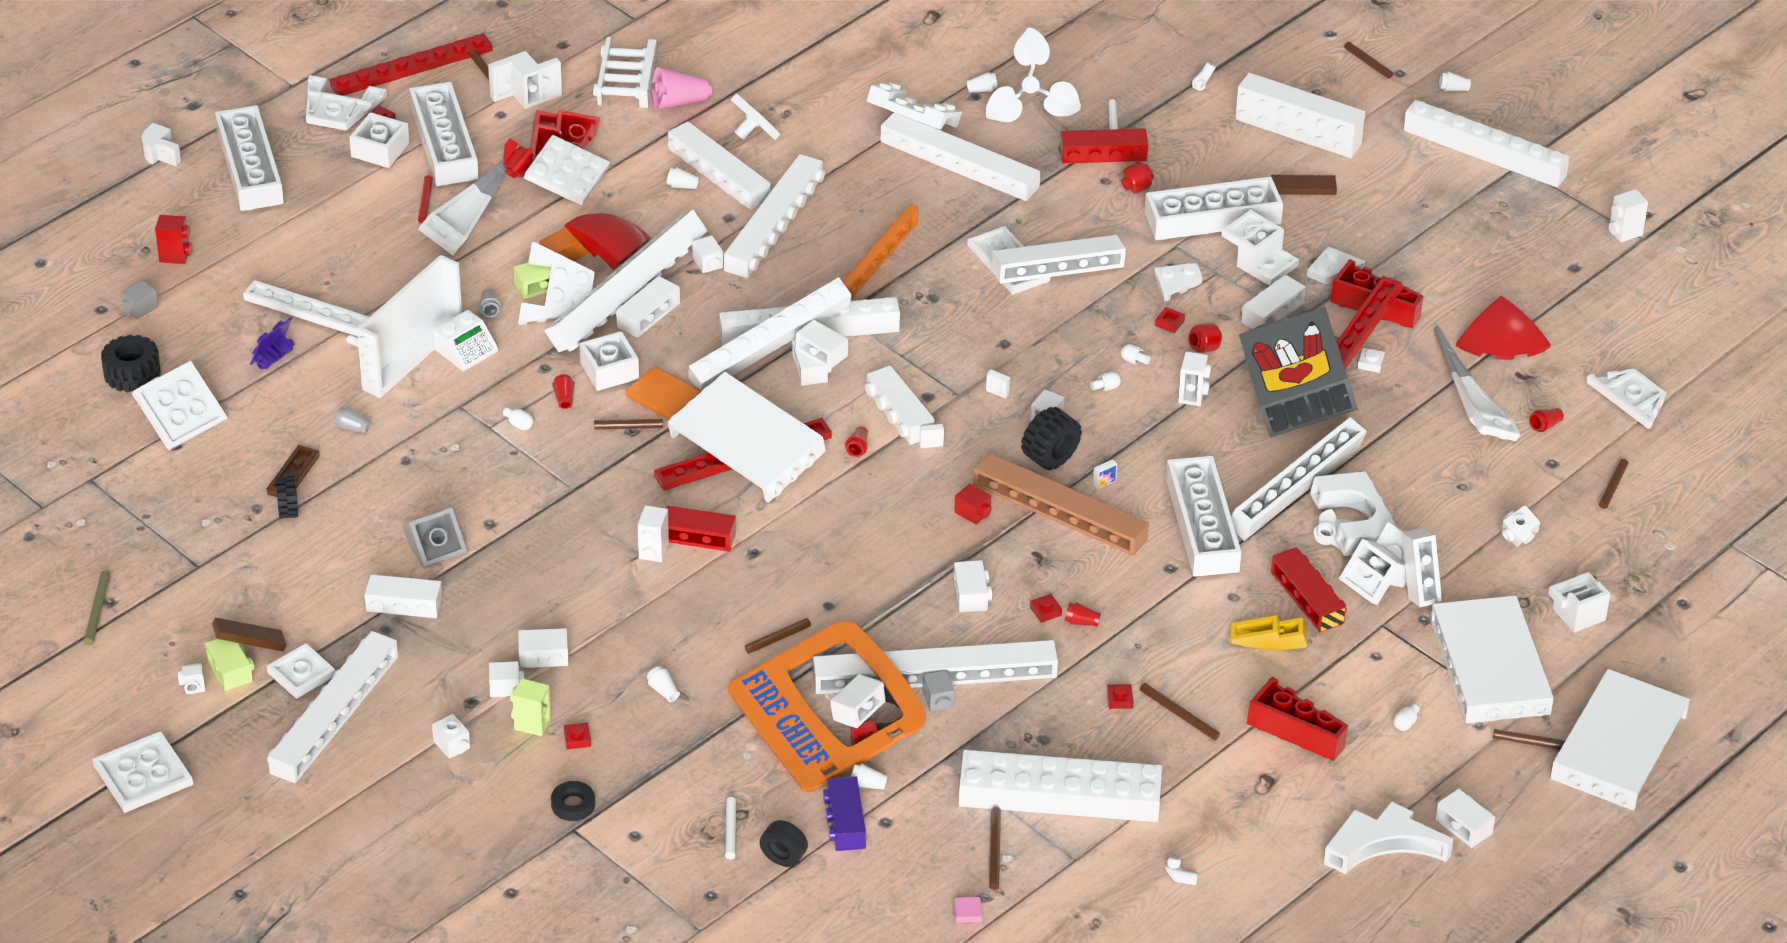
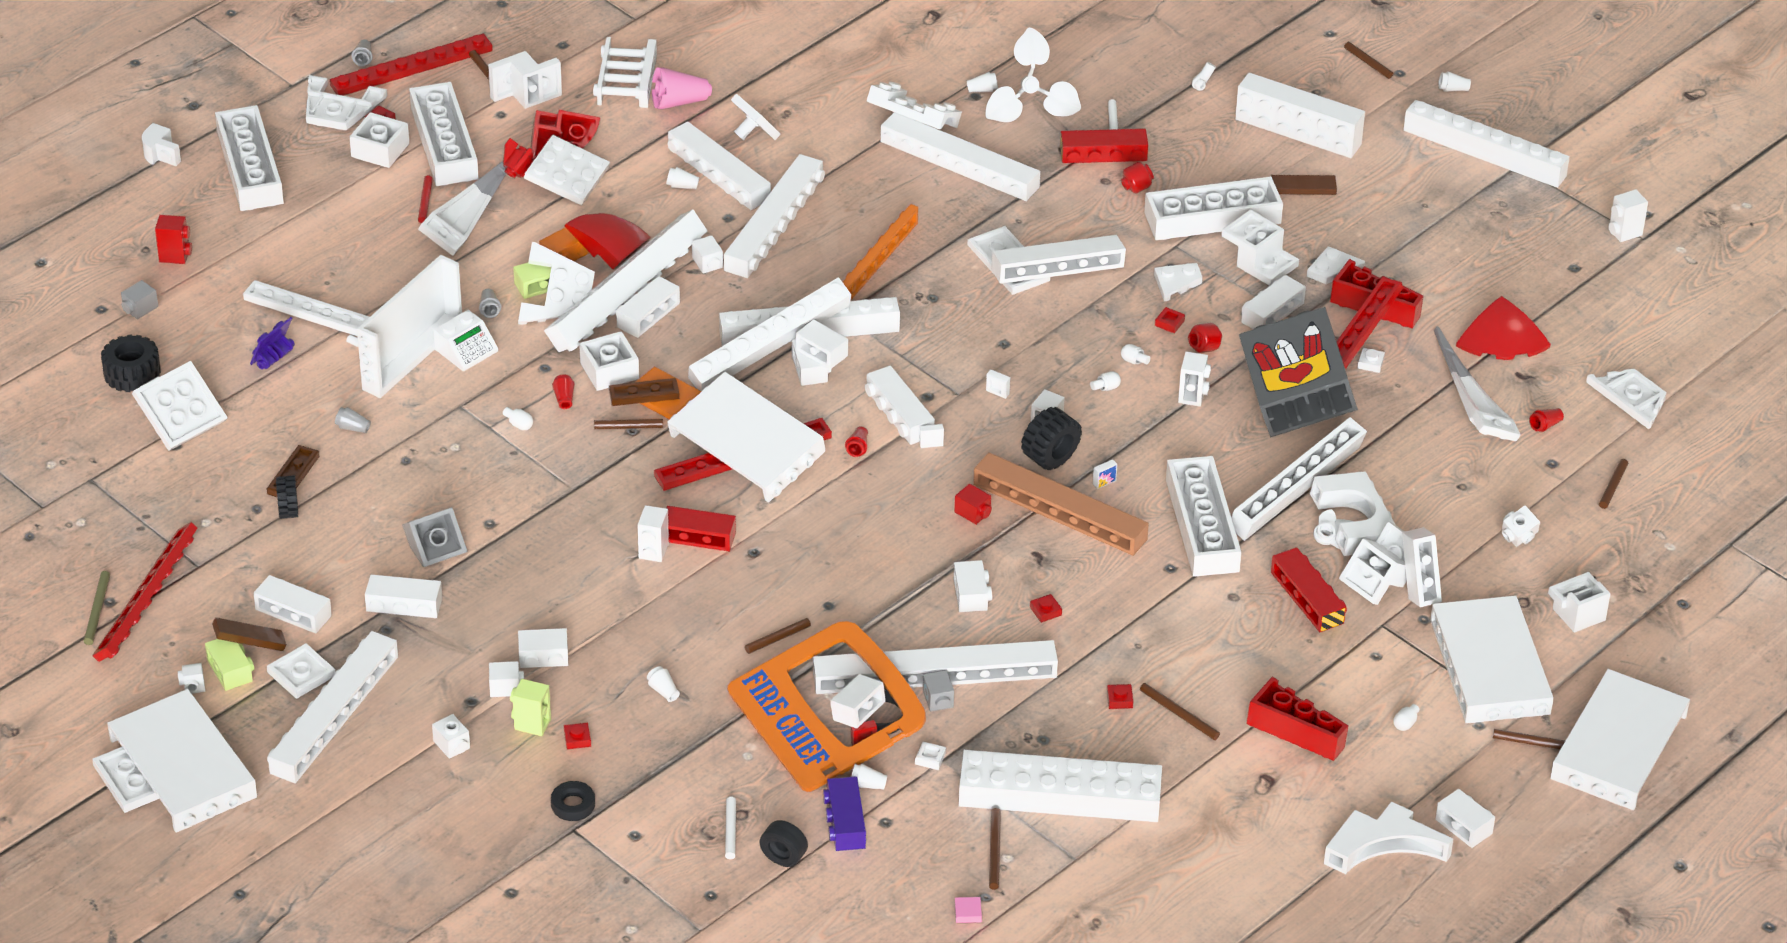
cone [1064,602,1101,627] -> none
white arm [1165,857,1198,886] -> none
yellow slope [1231,615,1308,650] -> none
none -> red plate [92,522,198,662]
none -> white panel [107,689,257,832]
none -> white brick [254,575,332,634]
none -> light grey cone [352,39,372,66]
none -> reddish brown tile [608,378,680,406]
none -> white tile [915,742,946,770]

